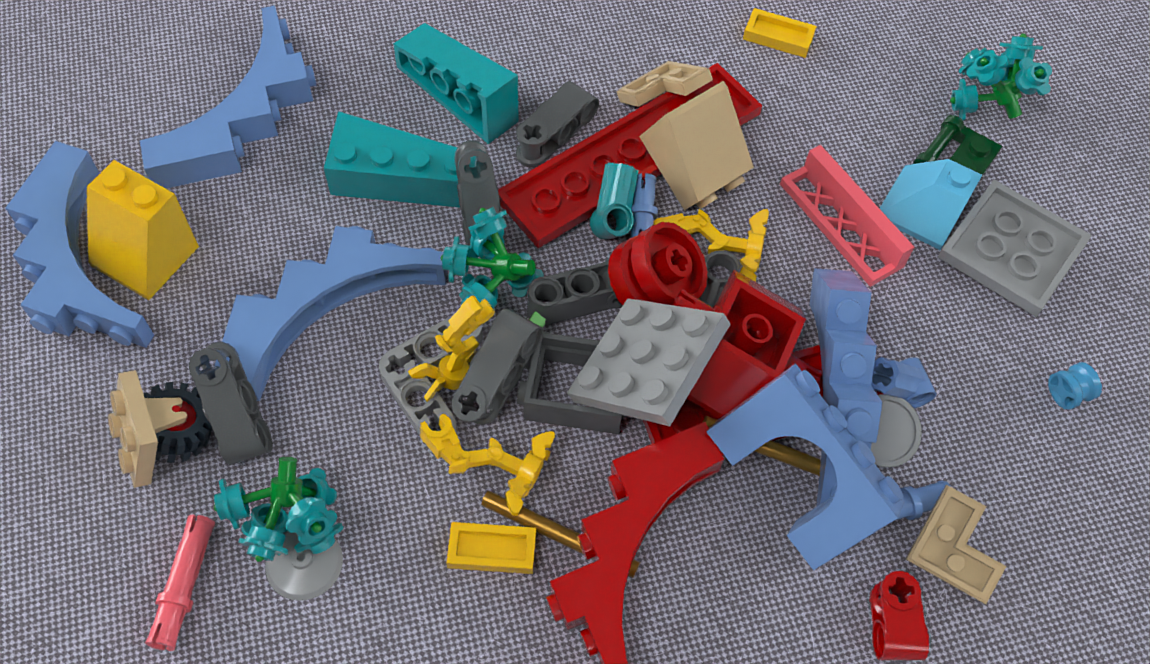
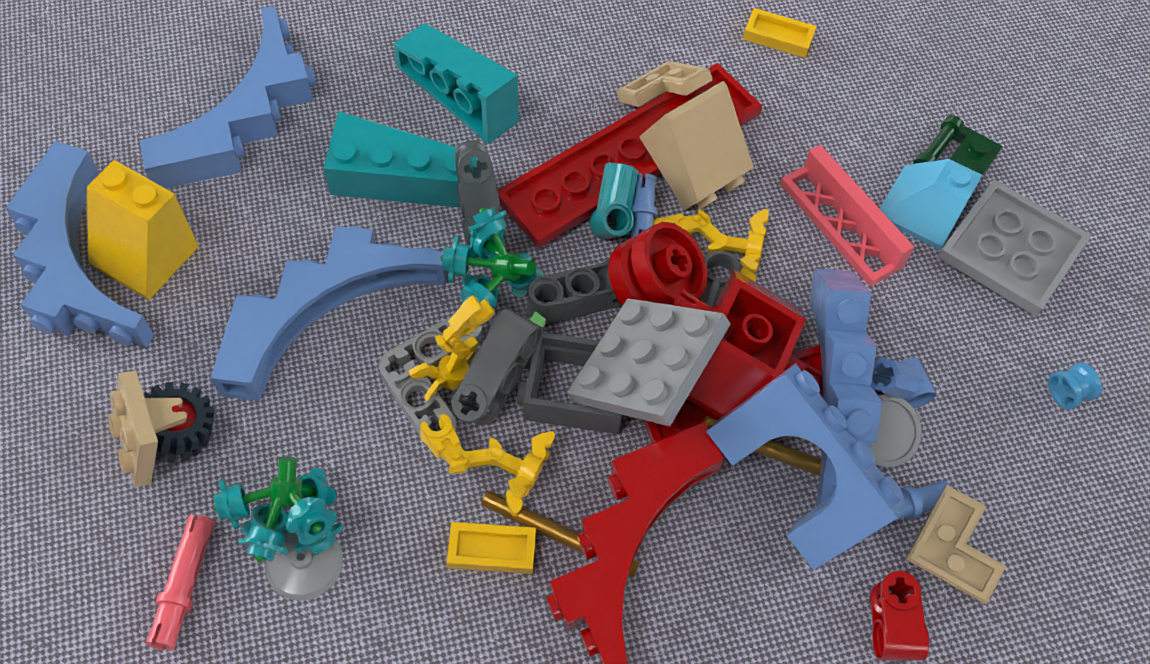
dark grey piece [189,342,273,465] -> none
dark grey piece [516,81,599,167] -> none
teal plant [950,33,1052,120] -> none

